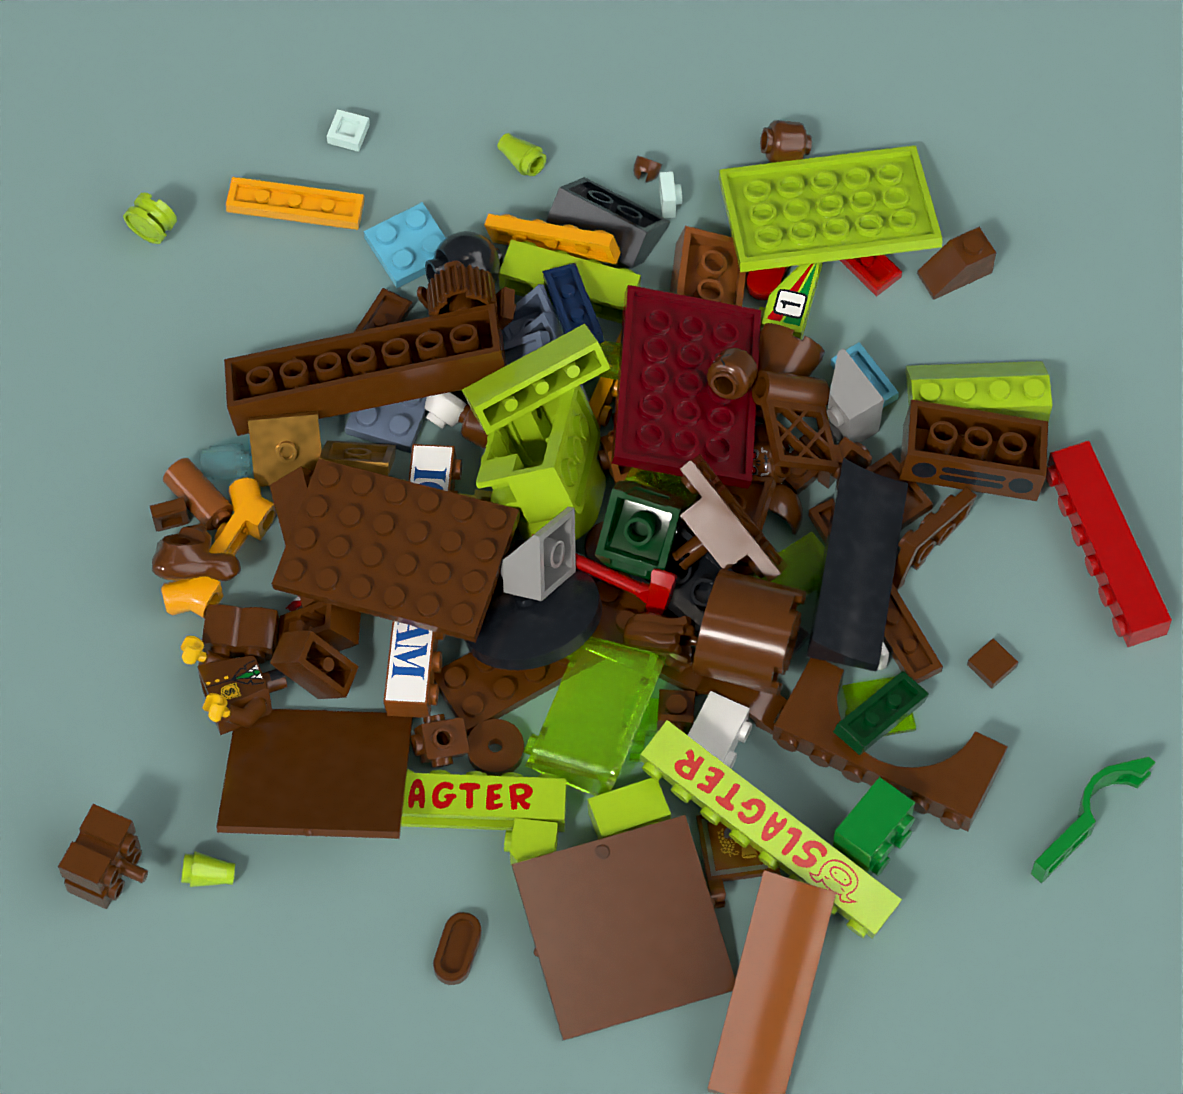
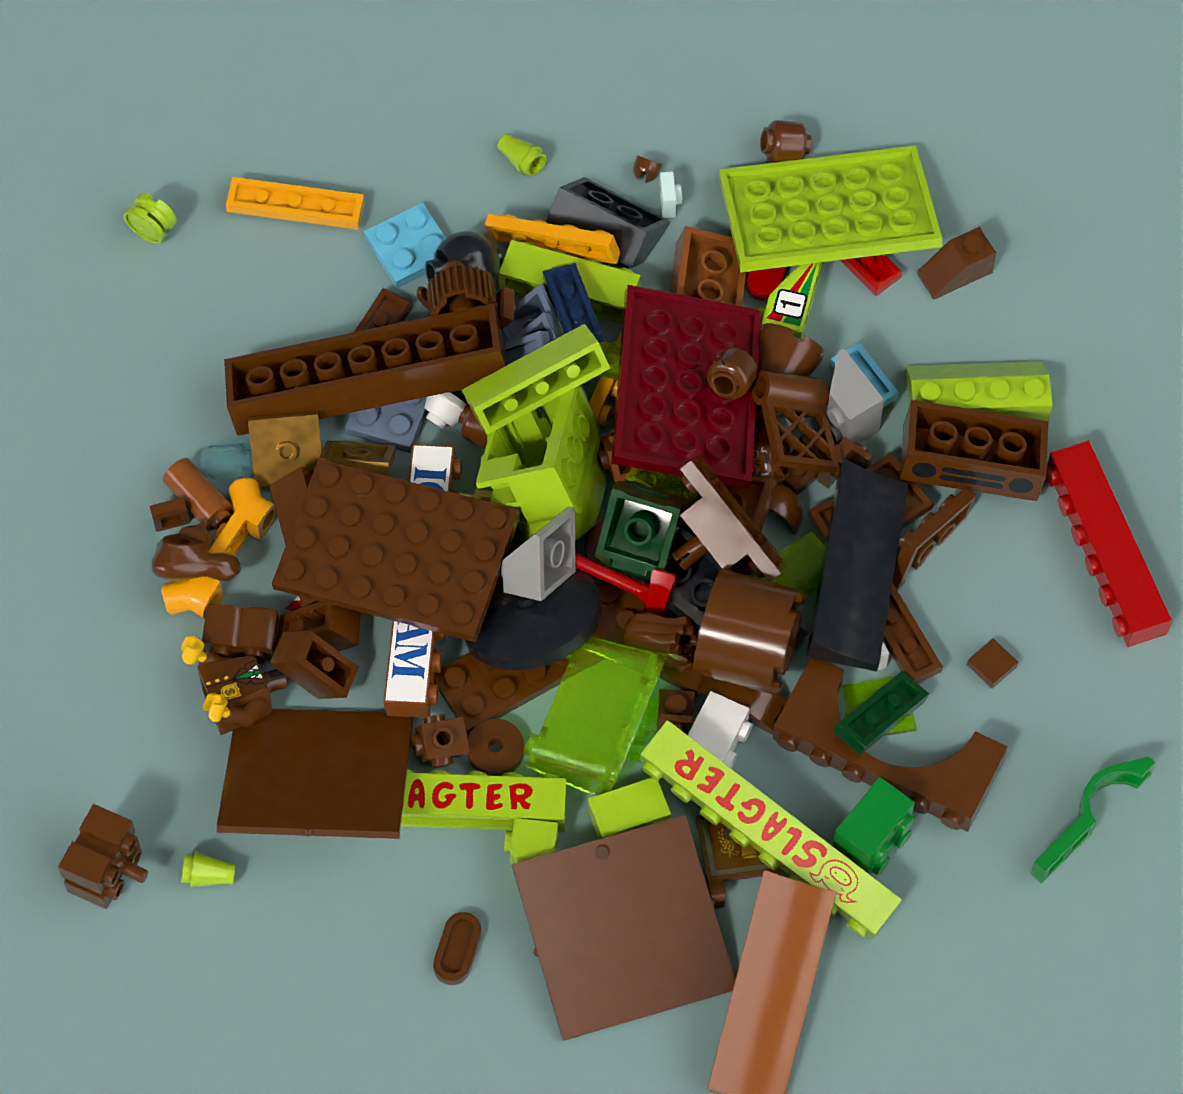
light aqua plate [327,109,370,152] -> none

